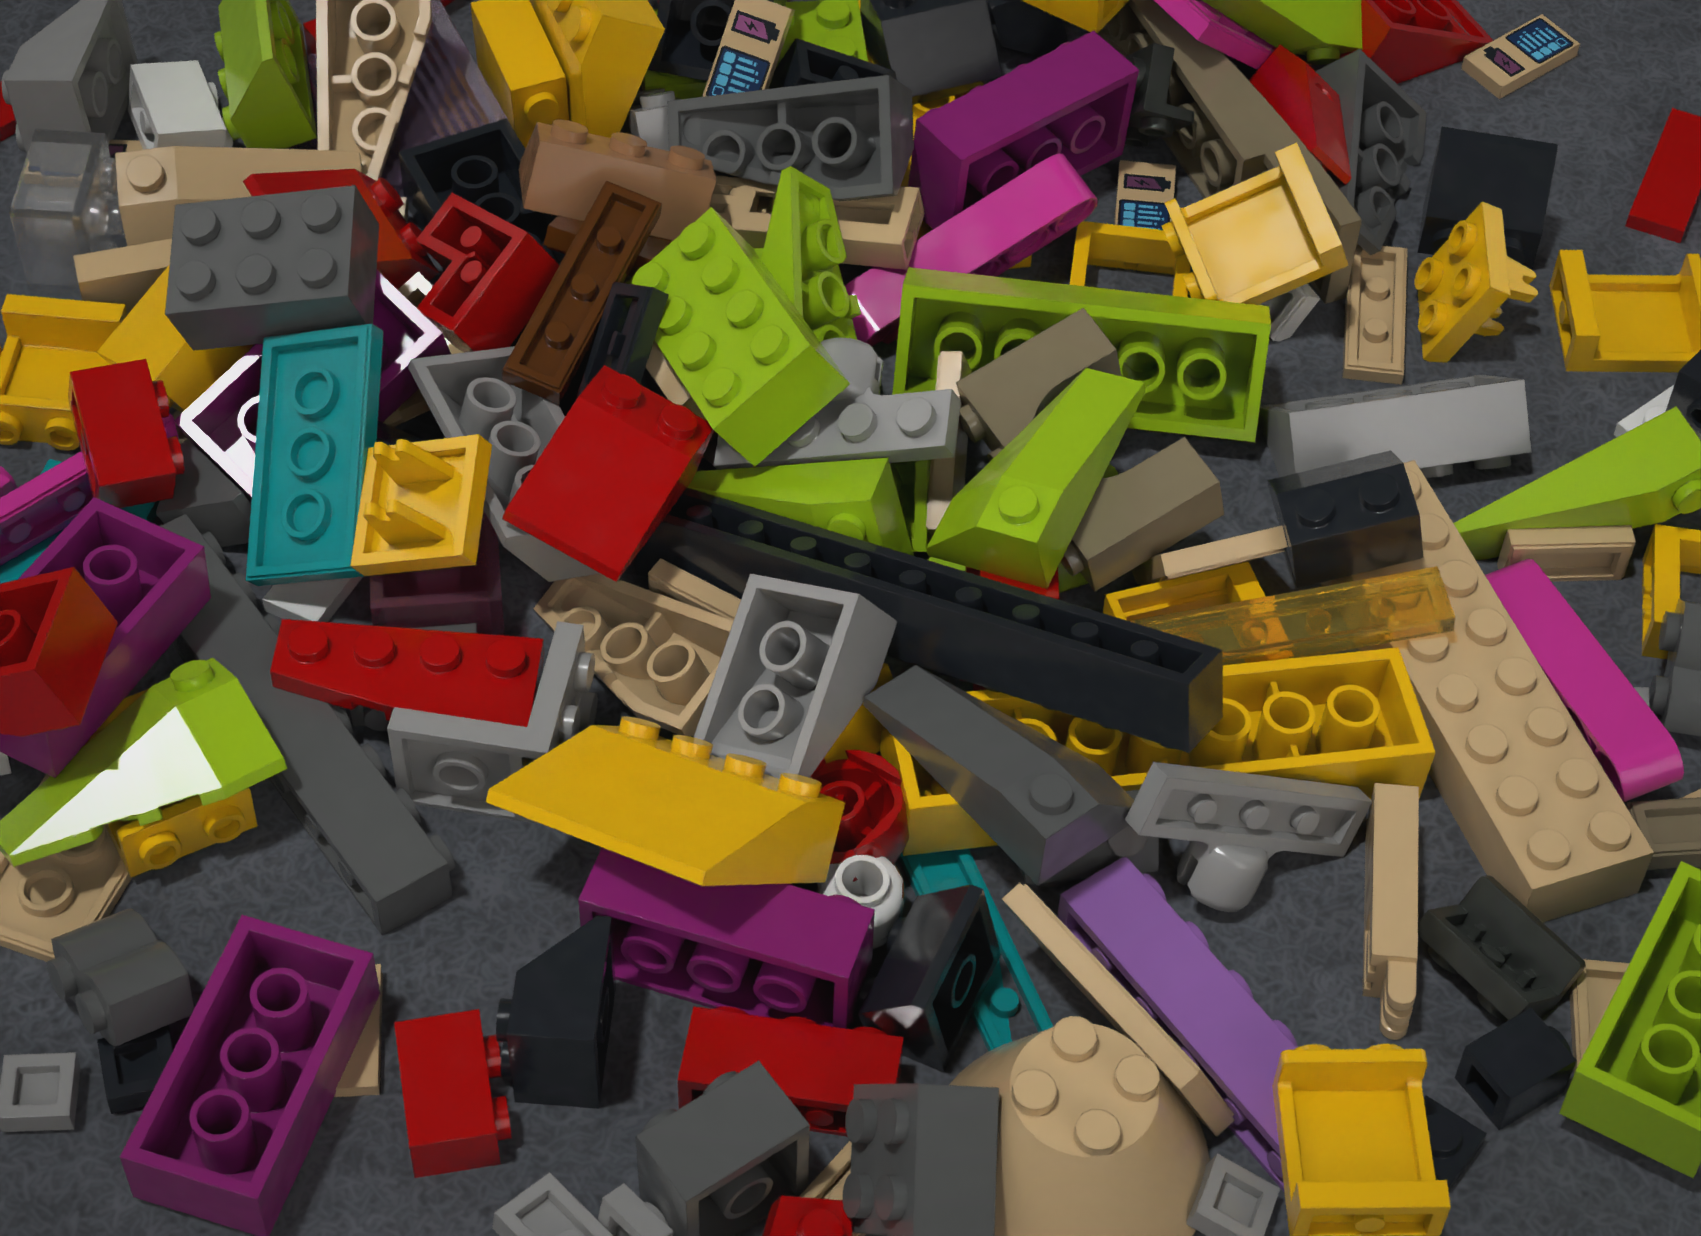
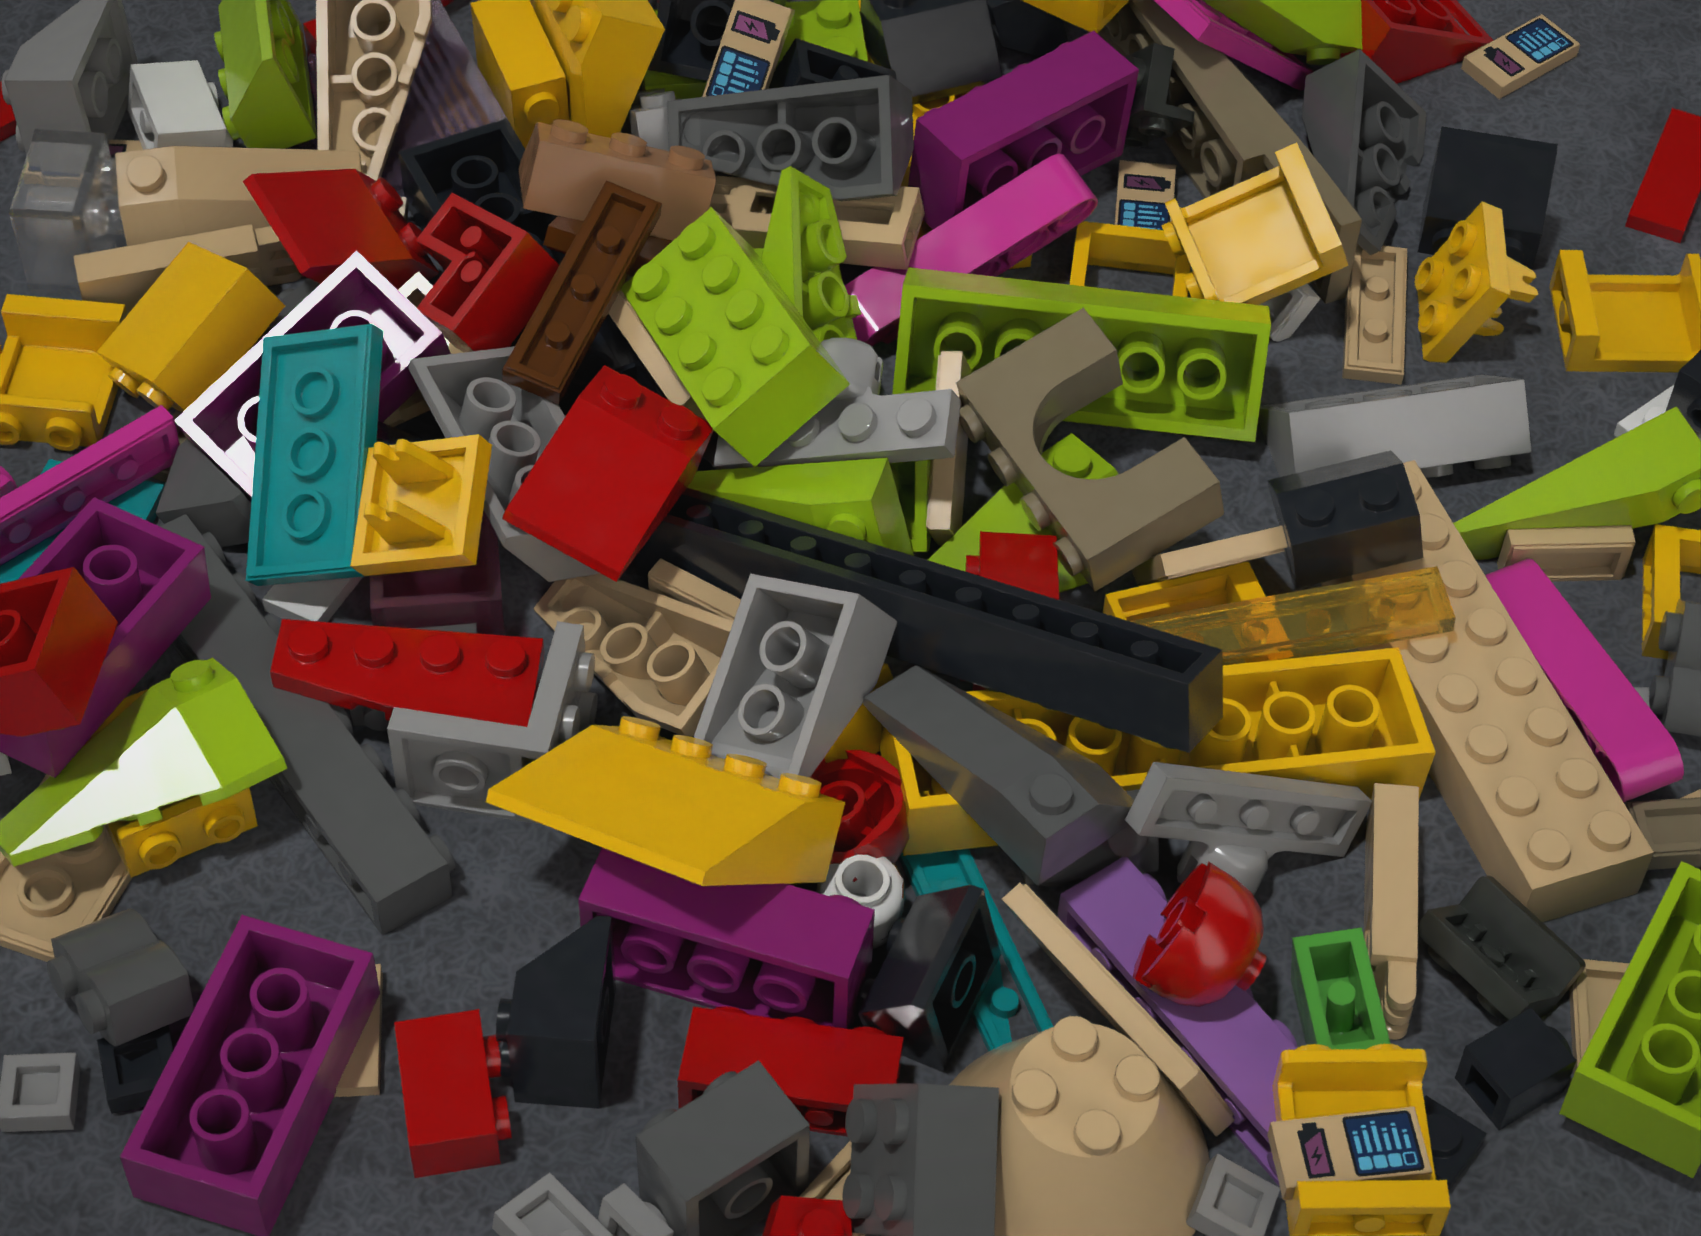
red brick [68,359,185,508] -> none
dark grey brick [165,185,379,351] -> none
black tile [576,282,669,399] -> none
lime wedge [926,368,1146,589] -> none
red slope [1249,45,1352,185] -> none
none -> red cylinder [1133,861,1267,1006]
none -> tile [1267,1107,1432,1200]
none -> bright green slope [1291,927,1391,1049]

